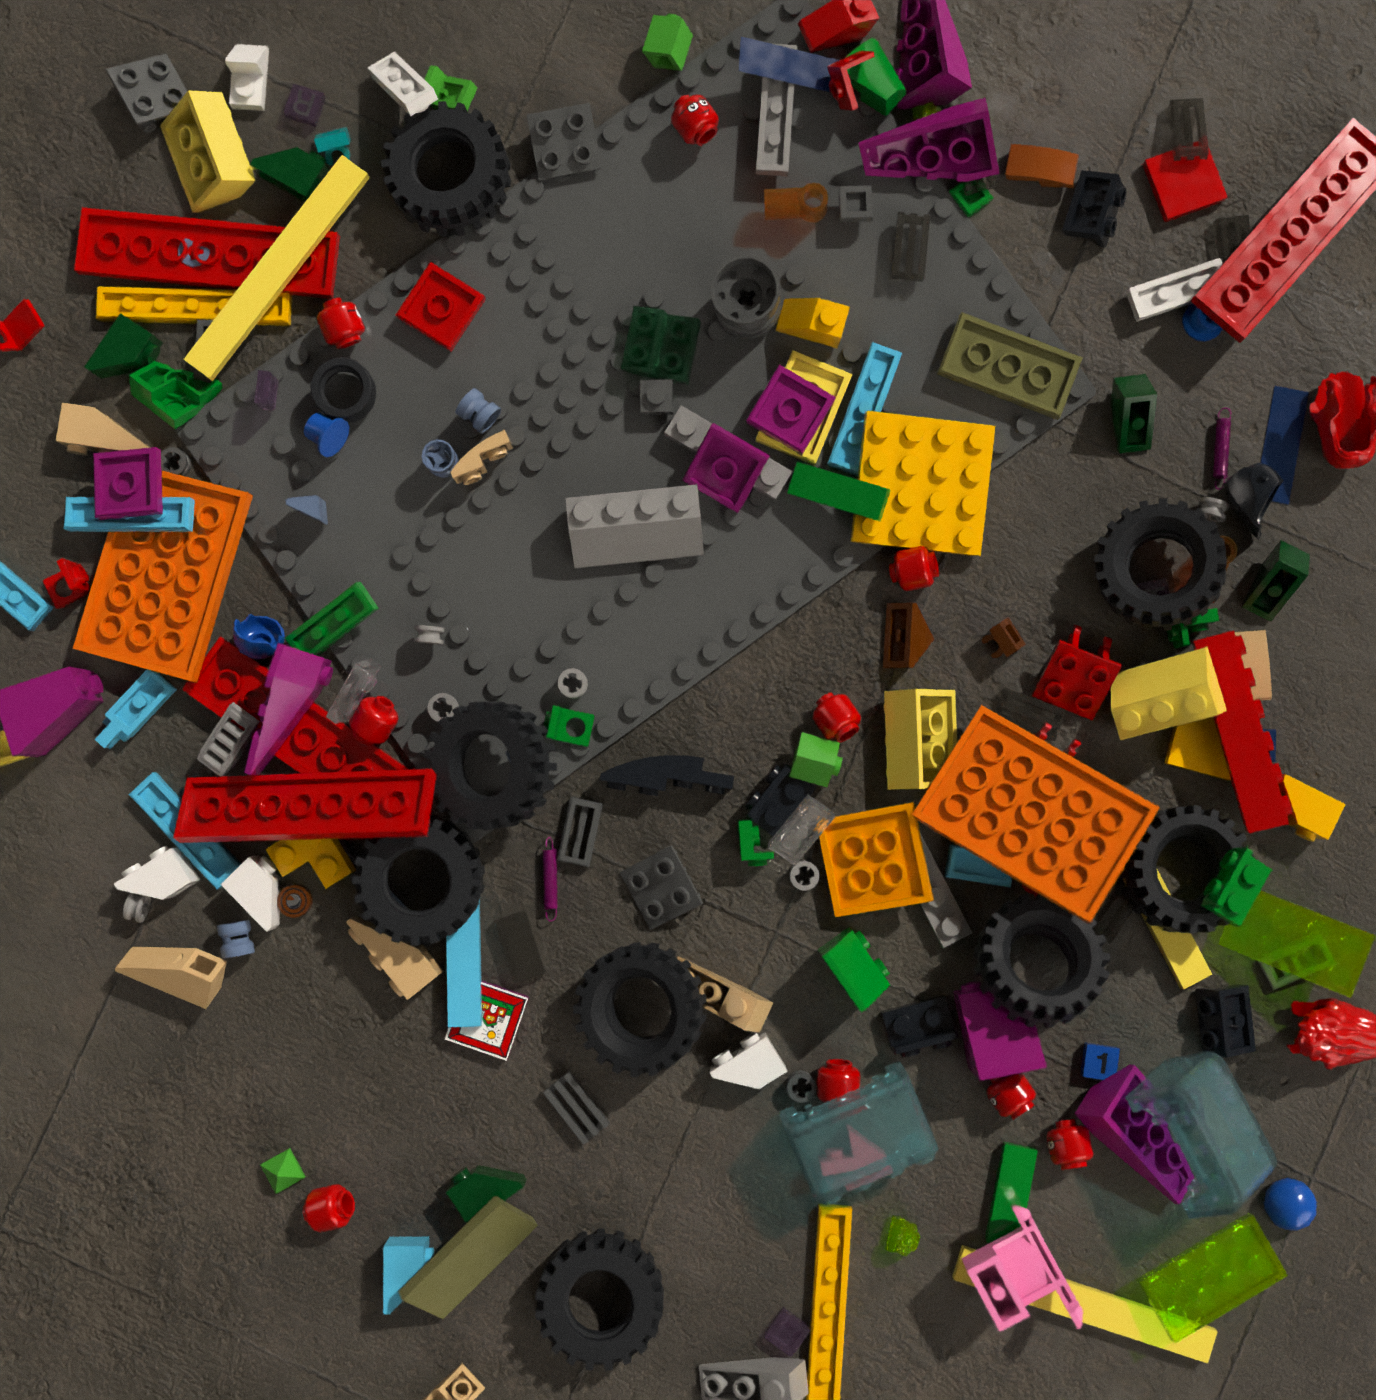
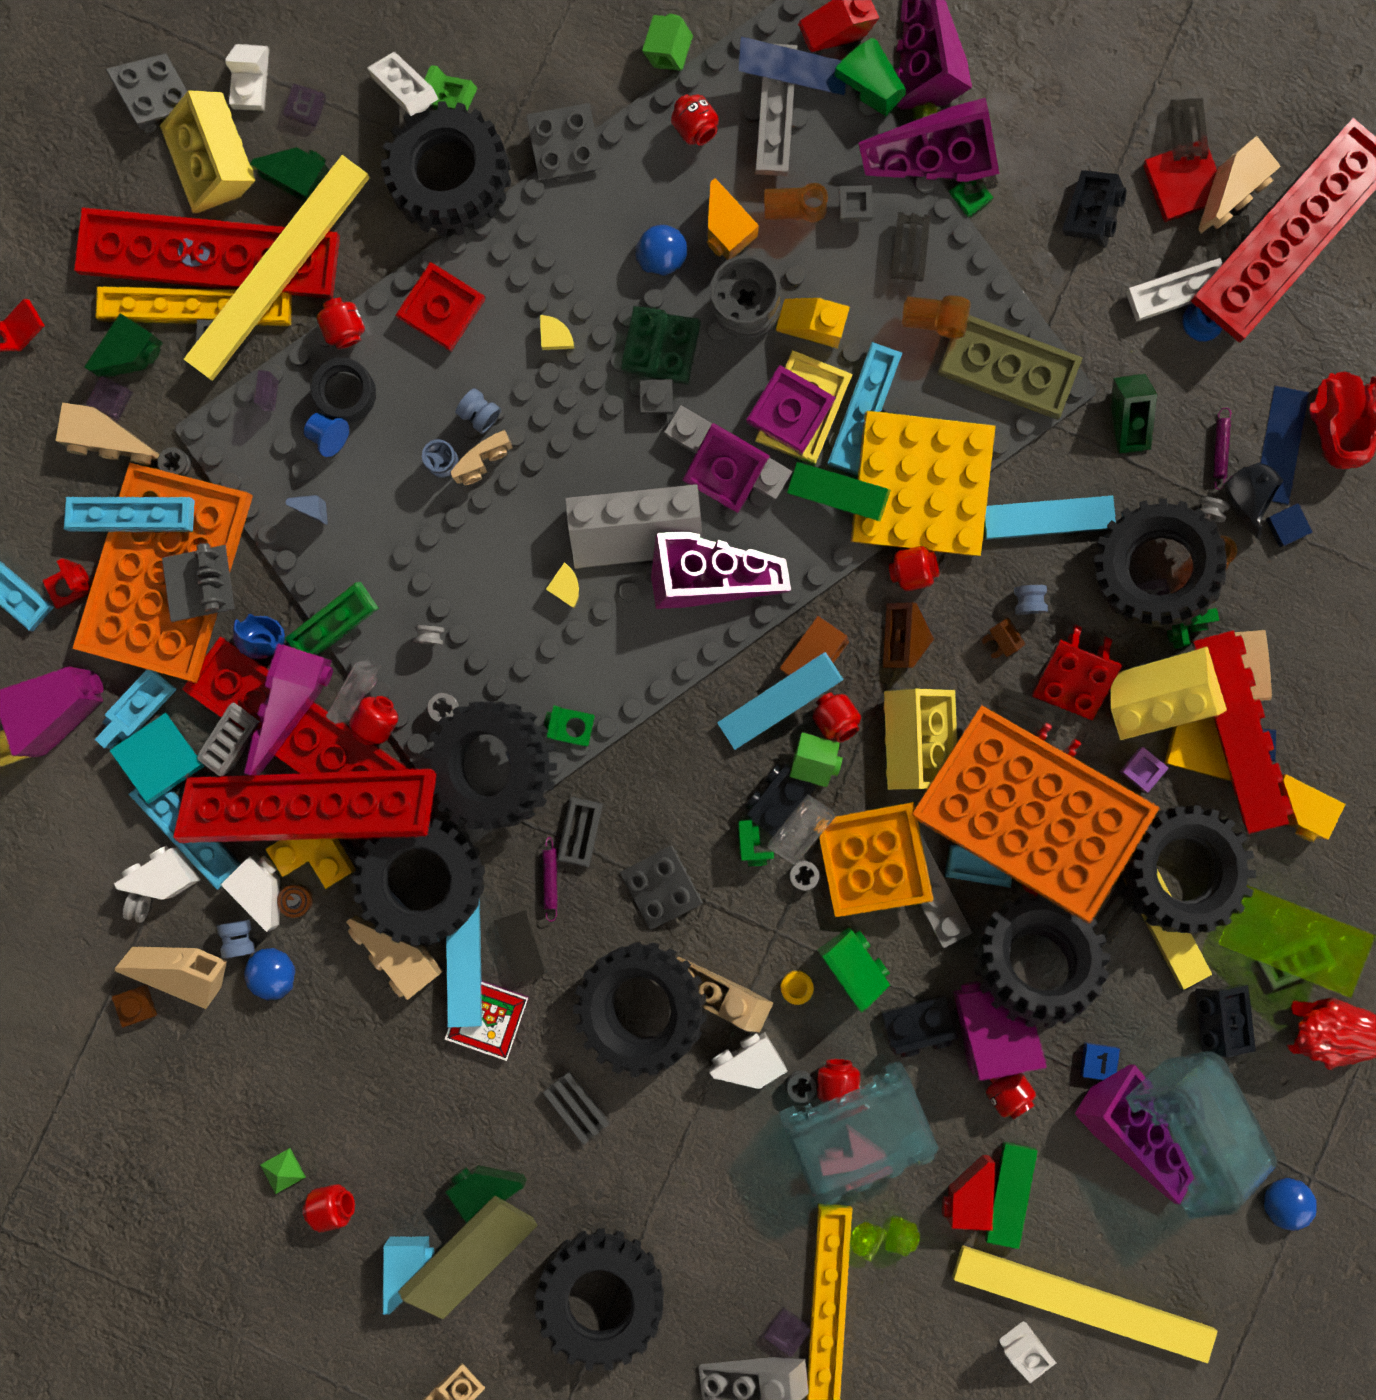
magenta tile [93,447,163,520] -> none
green slope [129,361,222,429] -> none
teal tile [314,127,351,166] -> none
light grey bush [558,668,588,698] -> none
black slope [600,755,734,796] -> none
red bracket [827,51,875,111] -> none
bright pink piece [961,1204,1083,1332] -> none
dark orange slope [1005,144,1079,188] -> none
red head [1046,1119,1093,1170] -> none
clear neon green plate [1137,1213,1288,1344] -> none
green bracket [1201,847,1272,927] -> none
dark green slope [1242,540,1310,622] -> none
none -> clear purple tile [86,376,133,421]
none -> teal tile [109,713,204,804]
none -> reddish brown plate [112,984,157,1028]
none -> dark grey hinge [162,543,235,622]
none -> blue hair [244,948,296,1001]
none -> light yellow tile [540,315,575,350]
none -> light yellow tile [546,562,579,608]
none -> blue hair [636,225,687,276]
none -> magenta wedge [651,532,791,609]
none -> light orange slope [707,178,759,260]
none -> medium azure tile [717,652,843,750]
none -> dark orange hinge [779,616,849,676]
none -> yellow tile [780,970,814,1005]
none -> clear neon green plate [851,1222,888,1262]
none -> clear orange piece [902,295,971,338]
none -> red slope [942,1155,995,1231]
none -> medium azure tile [984,496,1116,540]
none -> white slope [999,1321,1056,1383]
none -> sand blue wheel [1014,585,1048,615]
none -> medium lavender plate [1120,747,1168,793]
none -> tan slope [1198,136,1281,233]
none -> dark blue tile [1266,503,1312,547]

